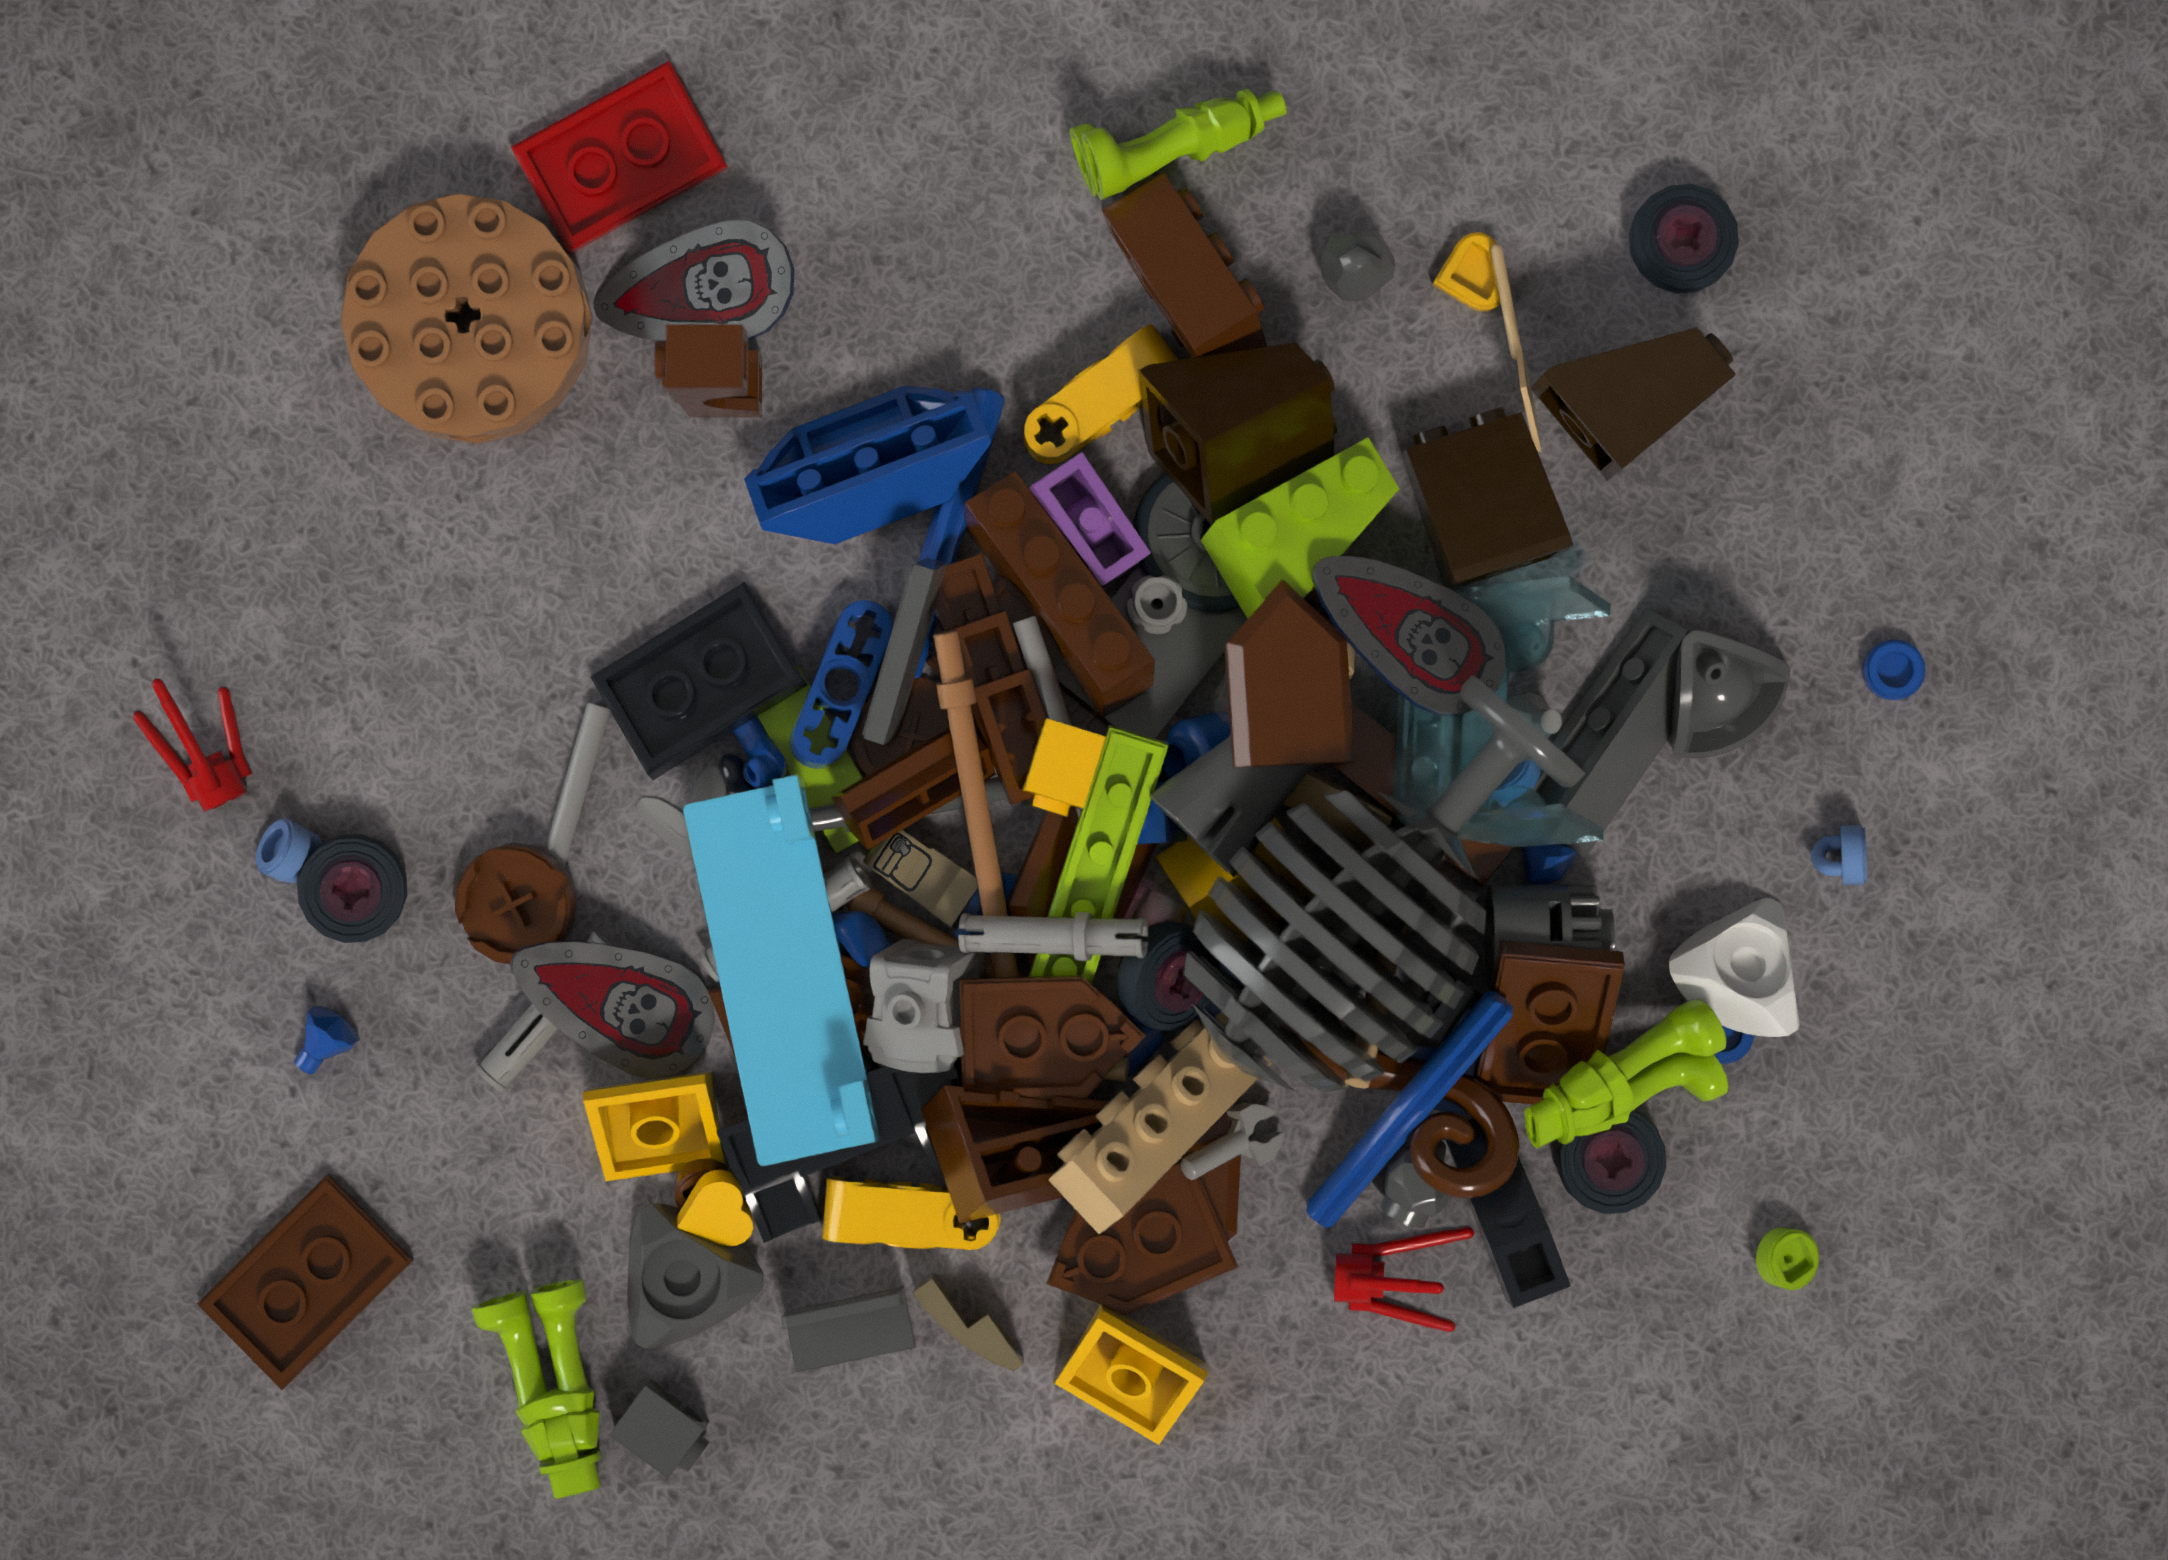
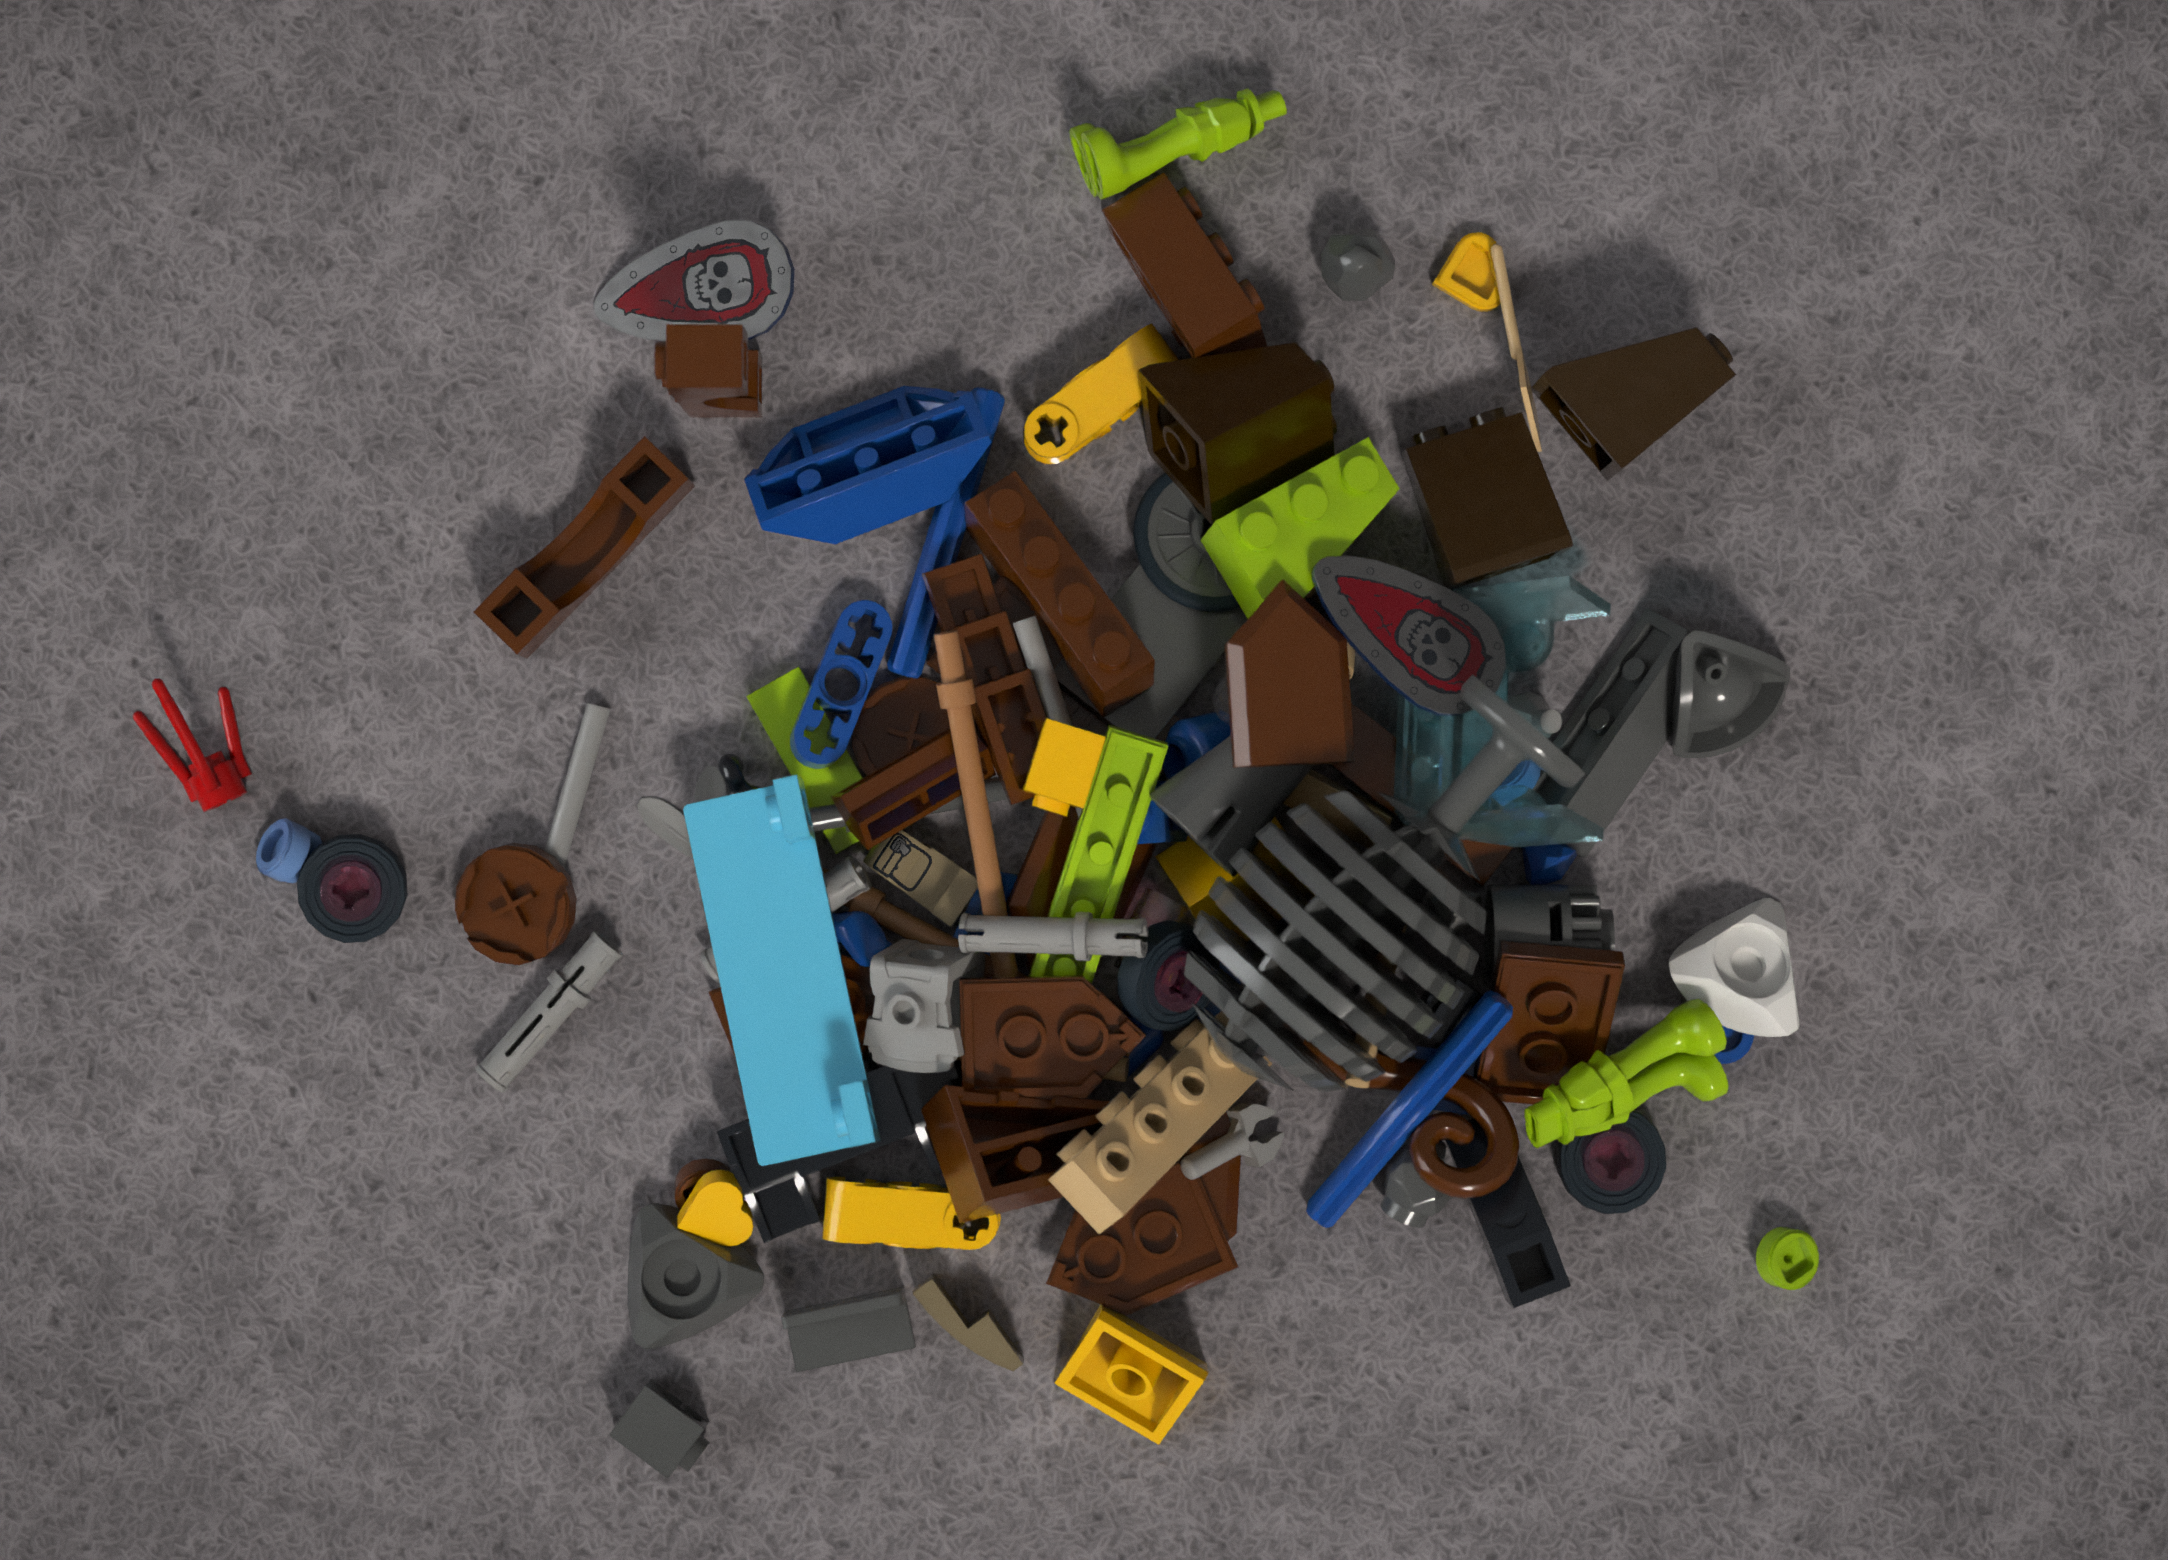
reddish brown tile [197,1174,414,1390] -> none
blue rock [294,1006,360,1074] -> none
medium nougat brick [341,194,593,444] -> none
lime piece [471,1278,602,1499] -> none
shield [510,940,715,1079] -> none
red tile [511,61,728,254] -> none
yellow slope [583,1071,725,1181] -> none
black tile [590,582,808,780] -> none
blue arm [732,716,788,789] -> none
dark grey tile [862,557,947,745] -> none
medium lavender brick [1029,452,1151,588] -> none
light grey plate [1127,575,1187,635] -> none
red plant [1334,1227,1474,1332] -> none
black wheel [1629,184,1739,294] -> none
medium blue tile [1811,825,1867,885] -> none
blue tile [1862,640,1925,701] -> none
none -> reddish brown arch [473,436,695,659]

